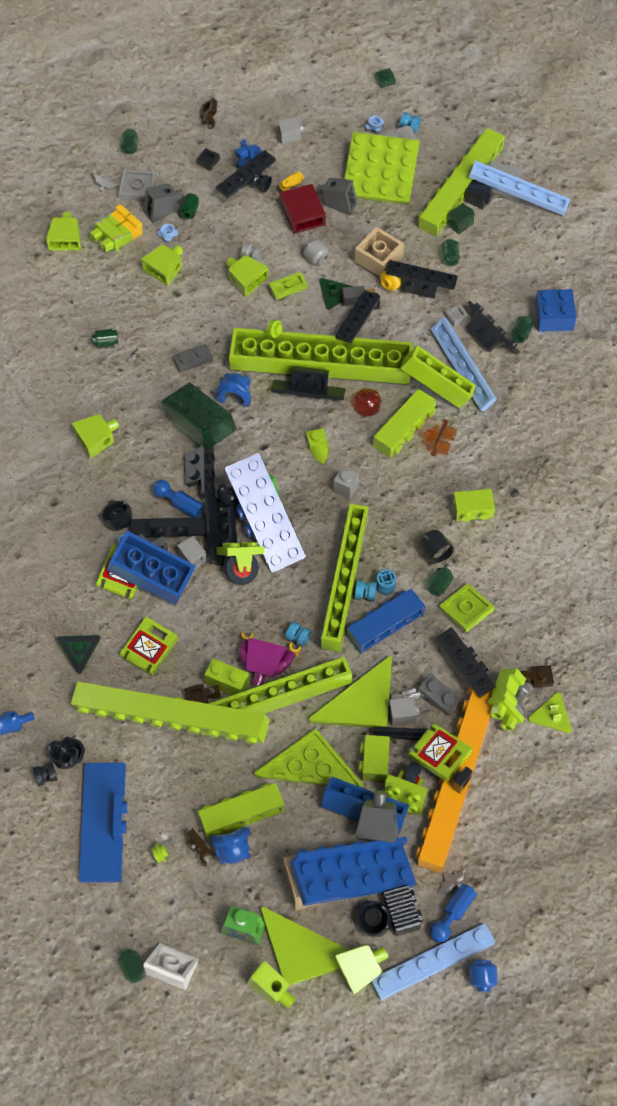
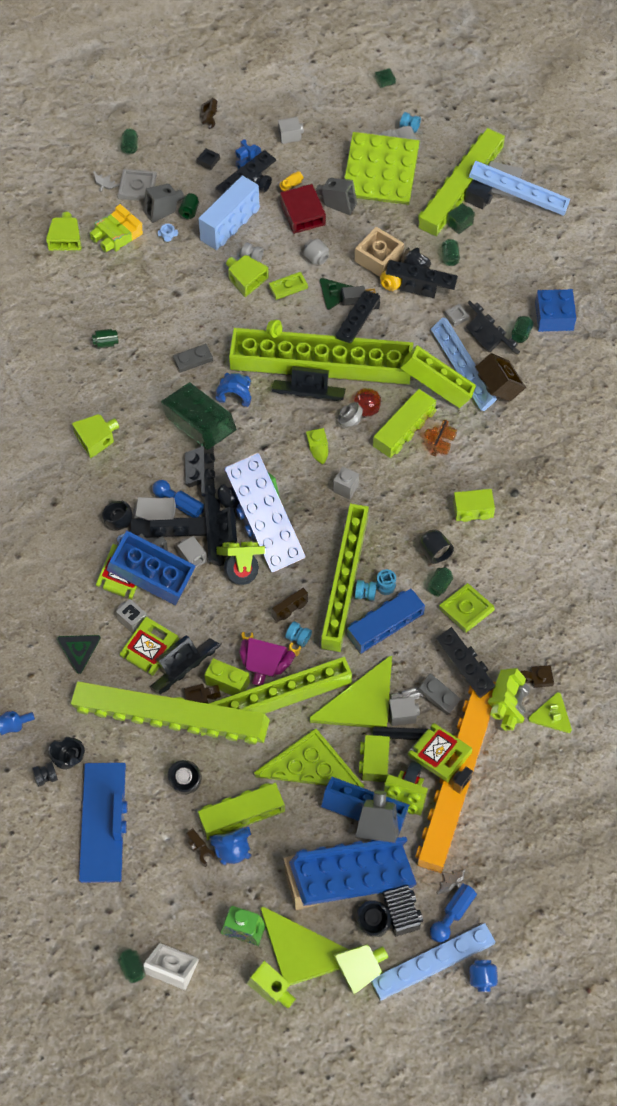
lime torso [141,245,183,287] -> none
lime plate [151,842,169,863] -> none
light blue plate [366,116,384,132] -> none
none -> light grey brick [116,599,147,634]
none -> light grey piece [133,497,176,521]
none -> black bracket [149,635,221,695]
none -> black hair [167,760,202,795]
none -> light blue brick [198,175,260,251]
none -> dark brown plate [272,588,308,622]
none -> light grey plate [338,402,363,428]
none -> black hair [402,247,431,269]
none -> dark brown brick [475,353,526,402]

